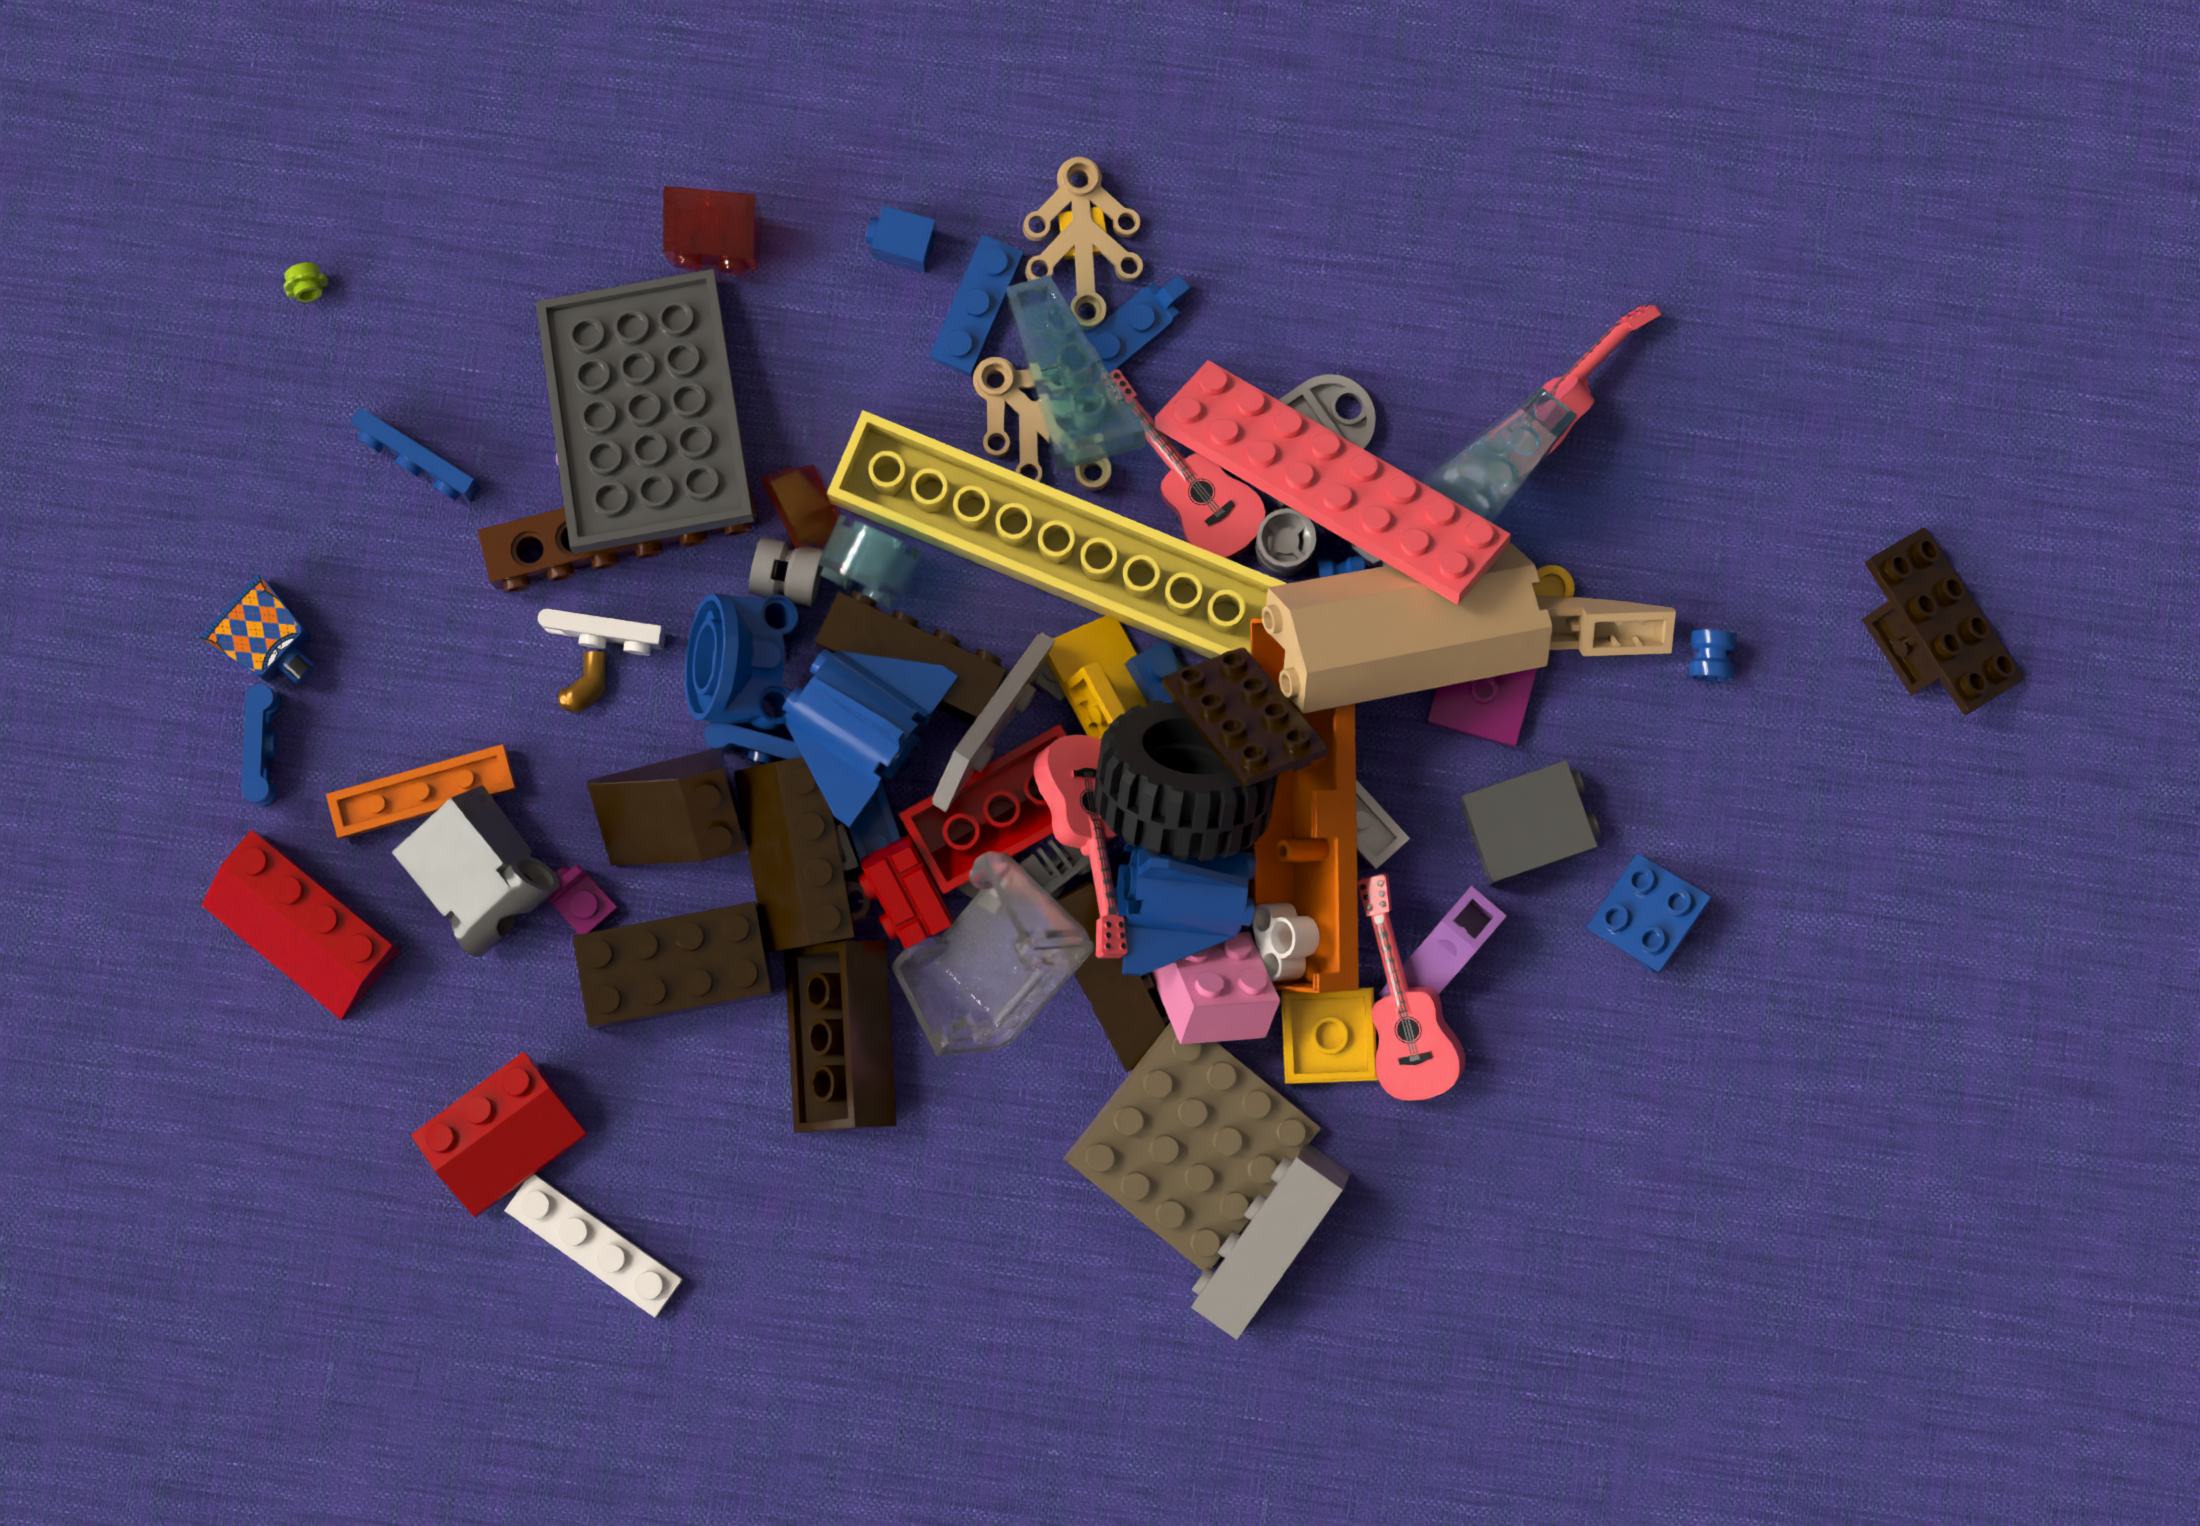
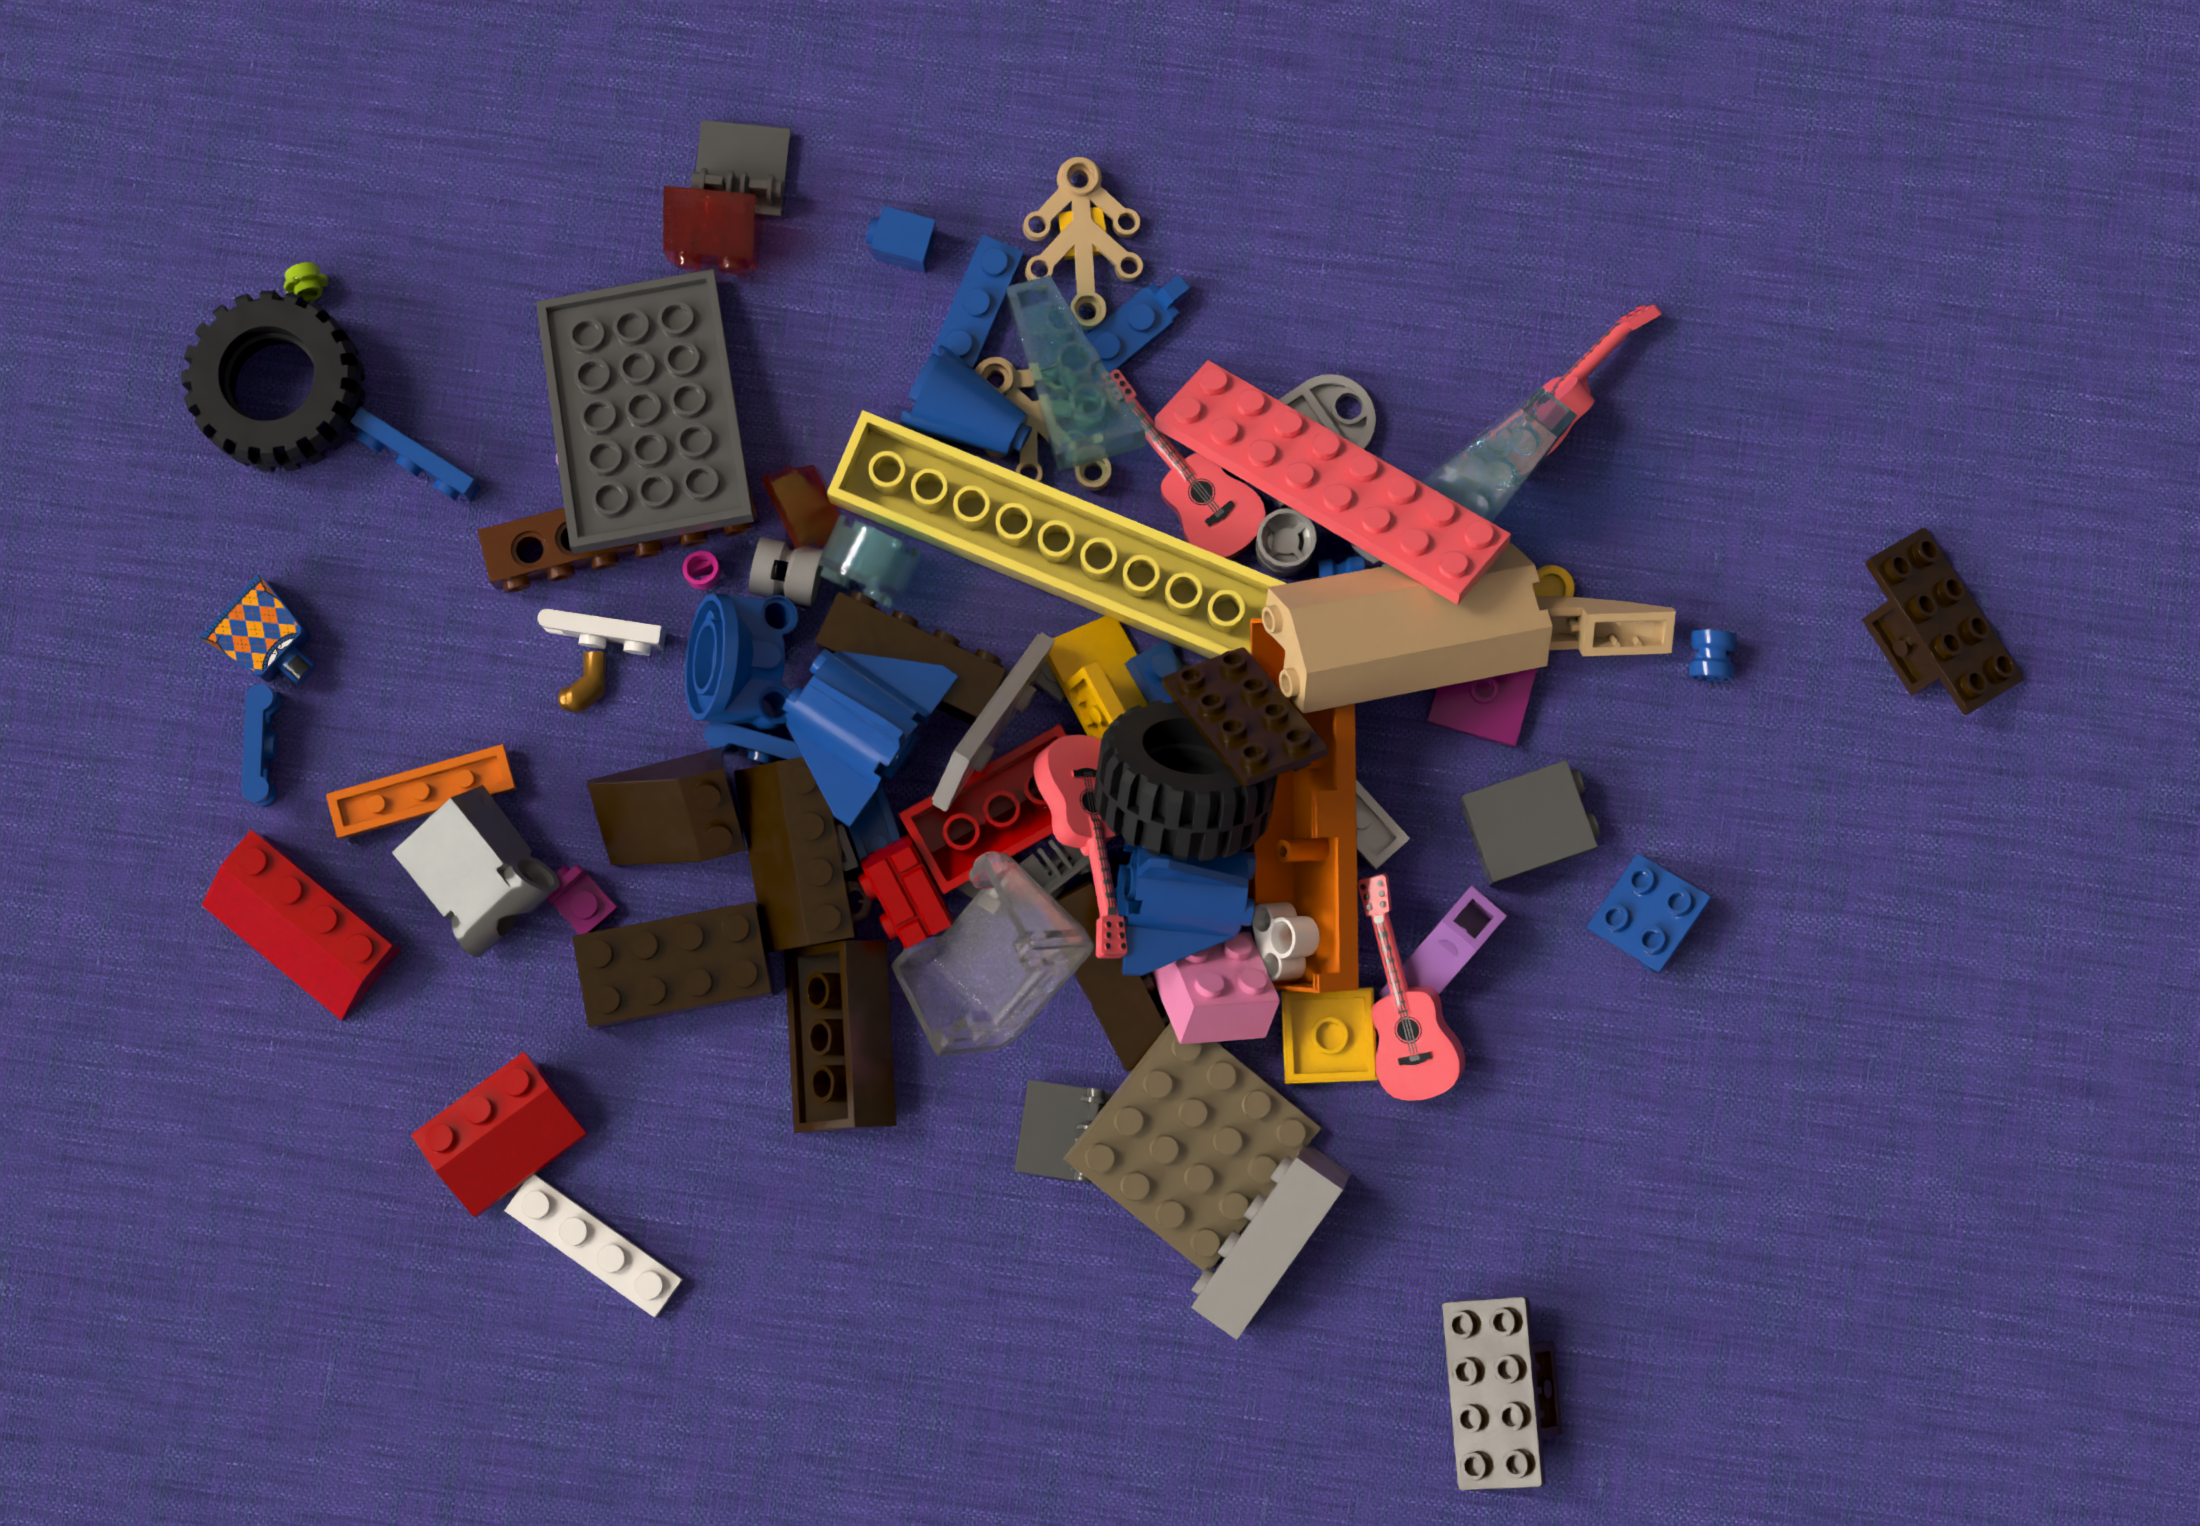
none -> black tyre [181,290,366,472]
none -> dark pink hinge [682,551,721,591]
none -> dark grey hinge [691,120,791,217]
none -> blue cone [900,345,1032,456]
none -> dark grey hinge [1014,1079,1114,1183]
none -> bracket [1442,1297,1563,1490]

